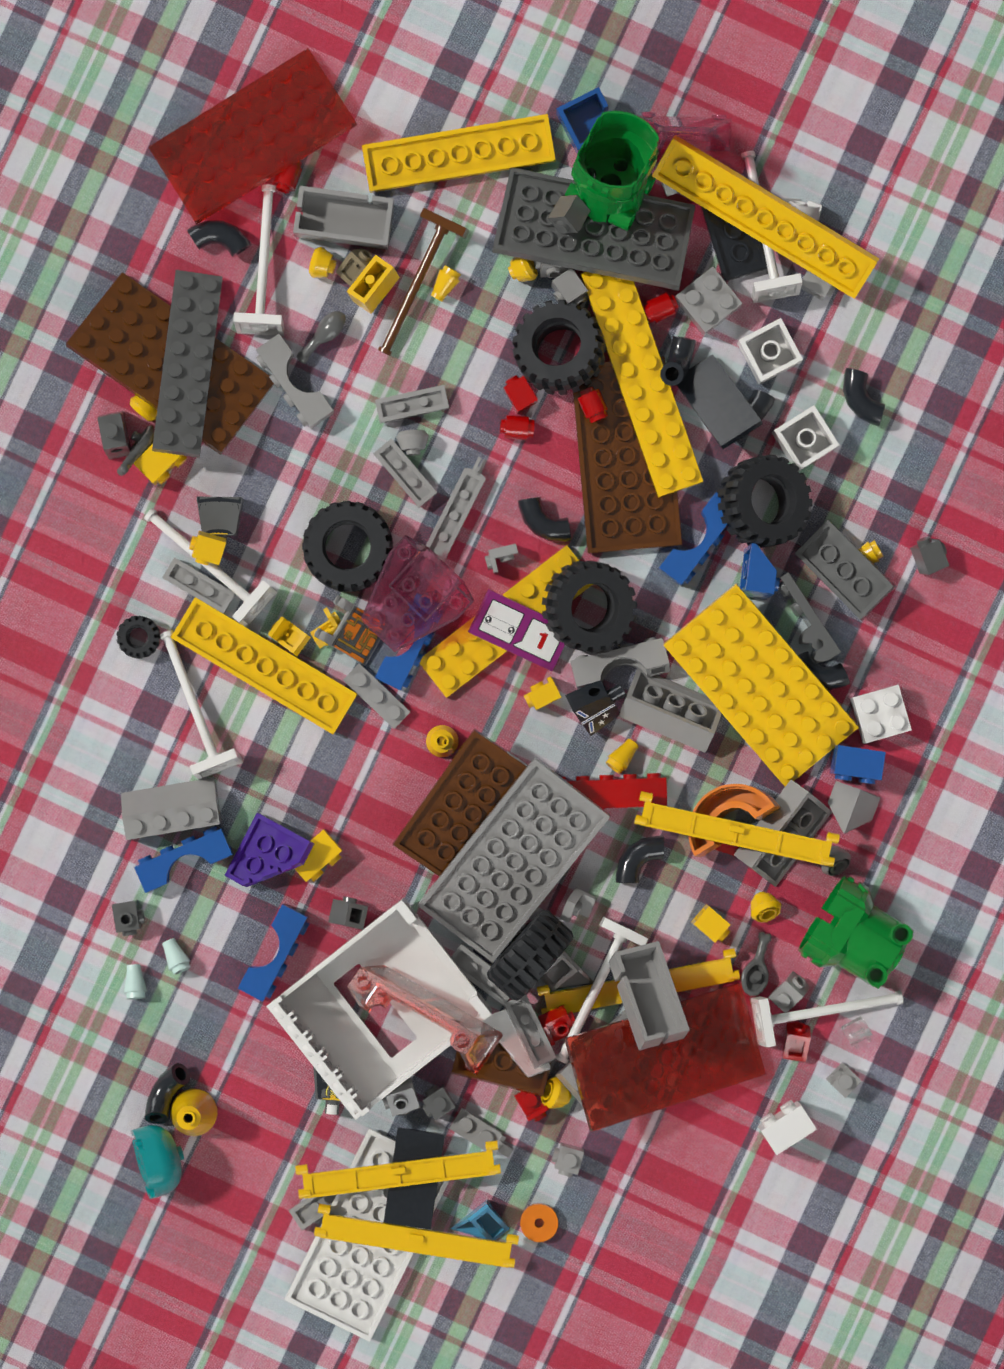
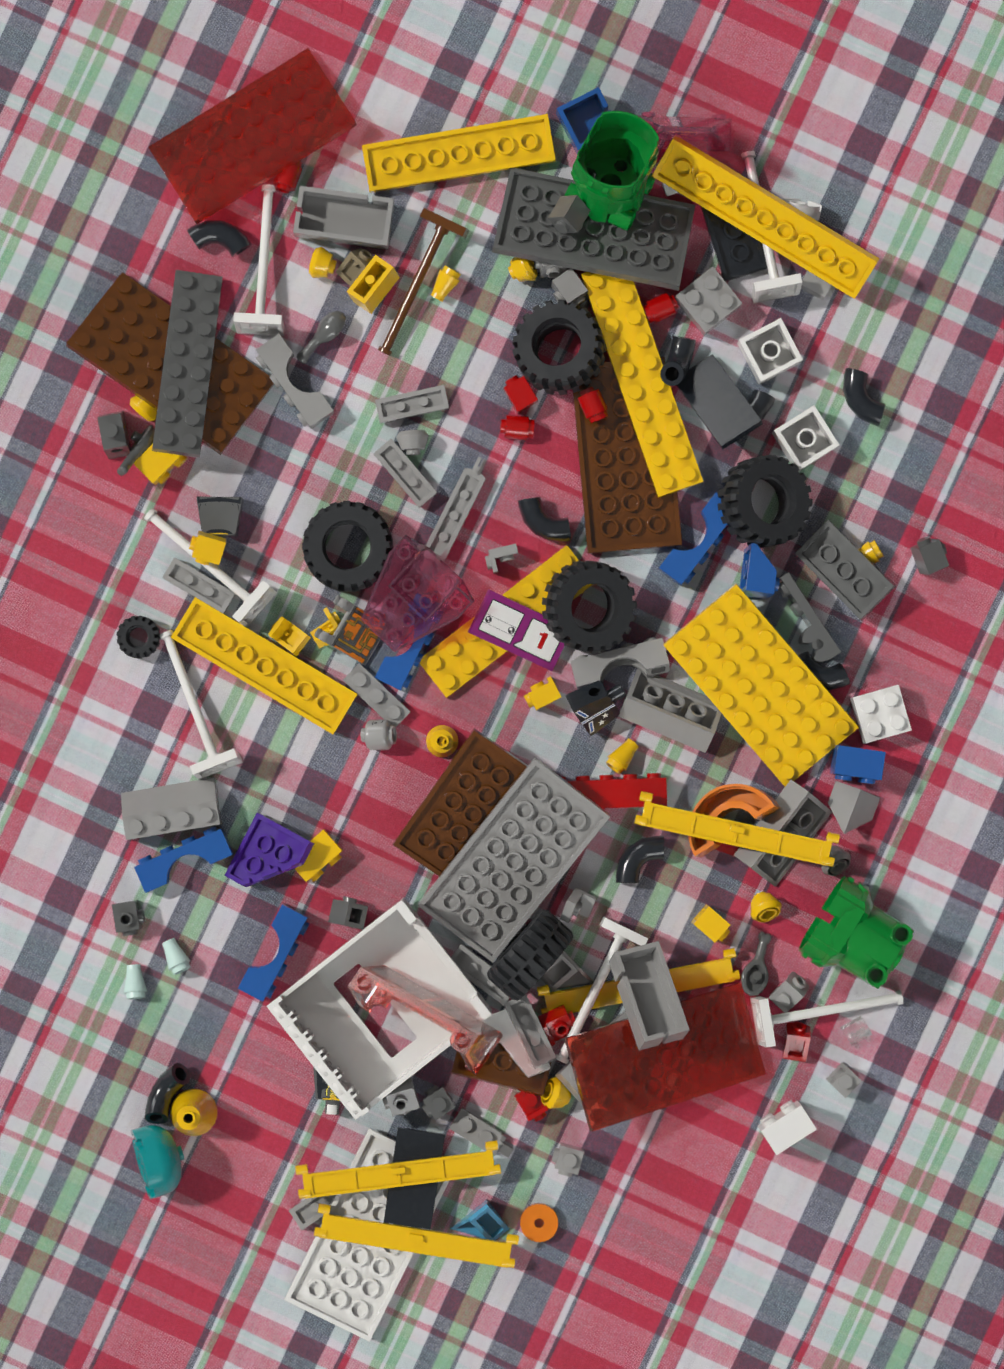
none -> light grey head [360,719,397,750]

